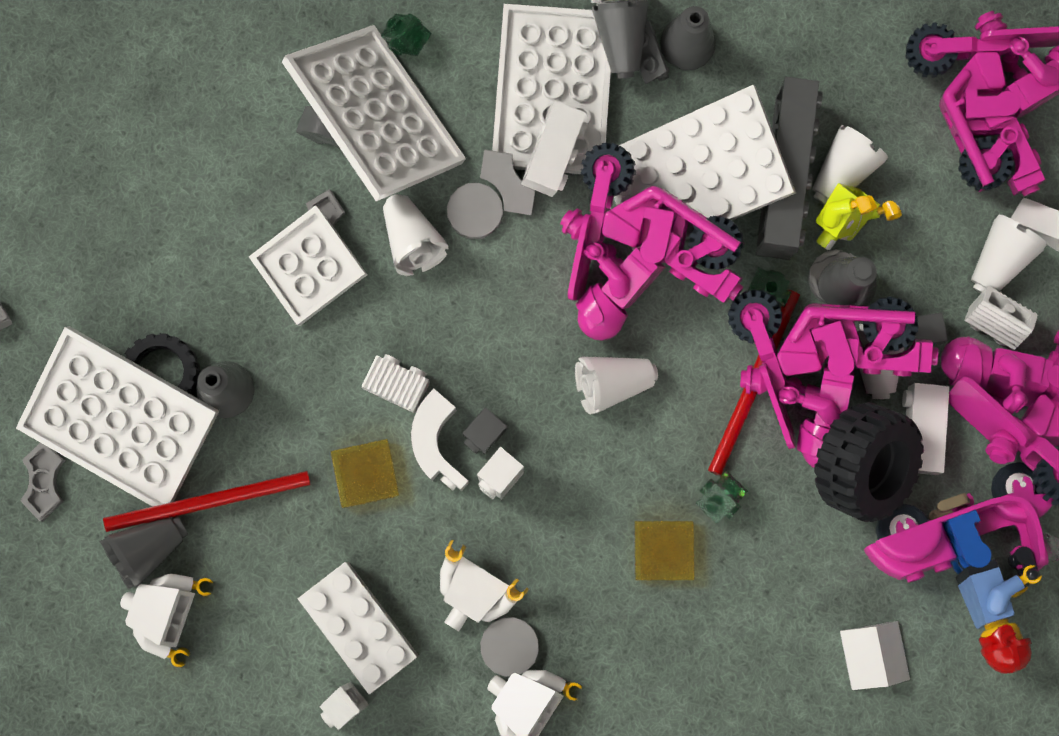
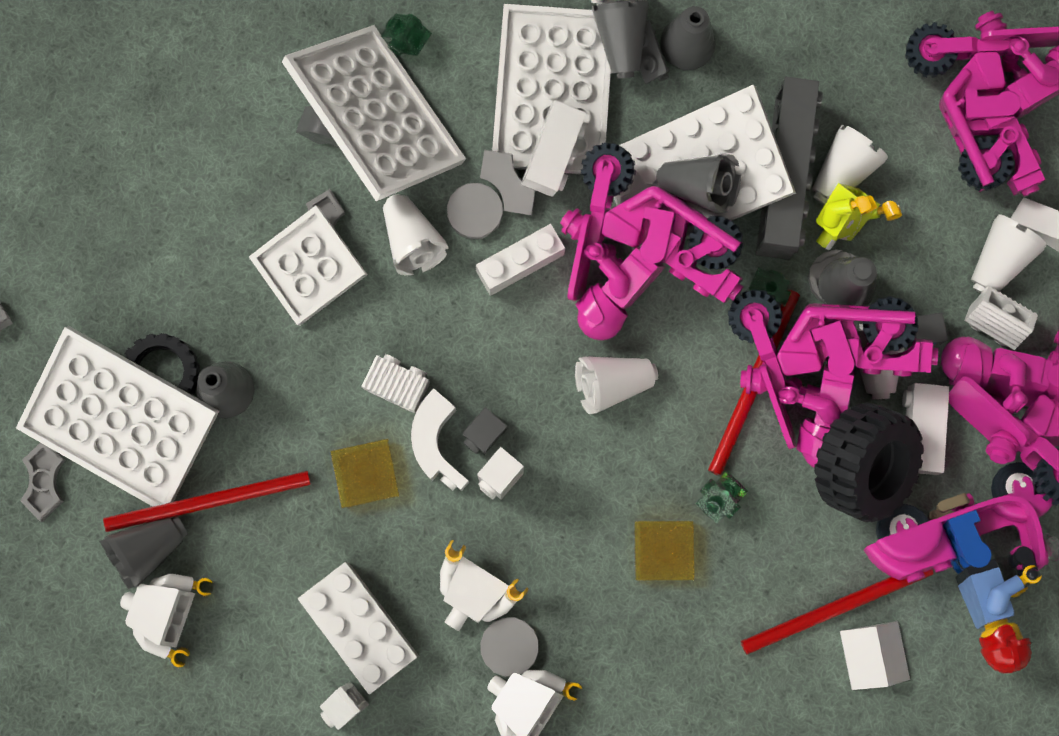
none -> white brick [476,224,565,296]
none -> dark grey cone [656,154,741,213]
none -> red piece [740,569,934,655]

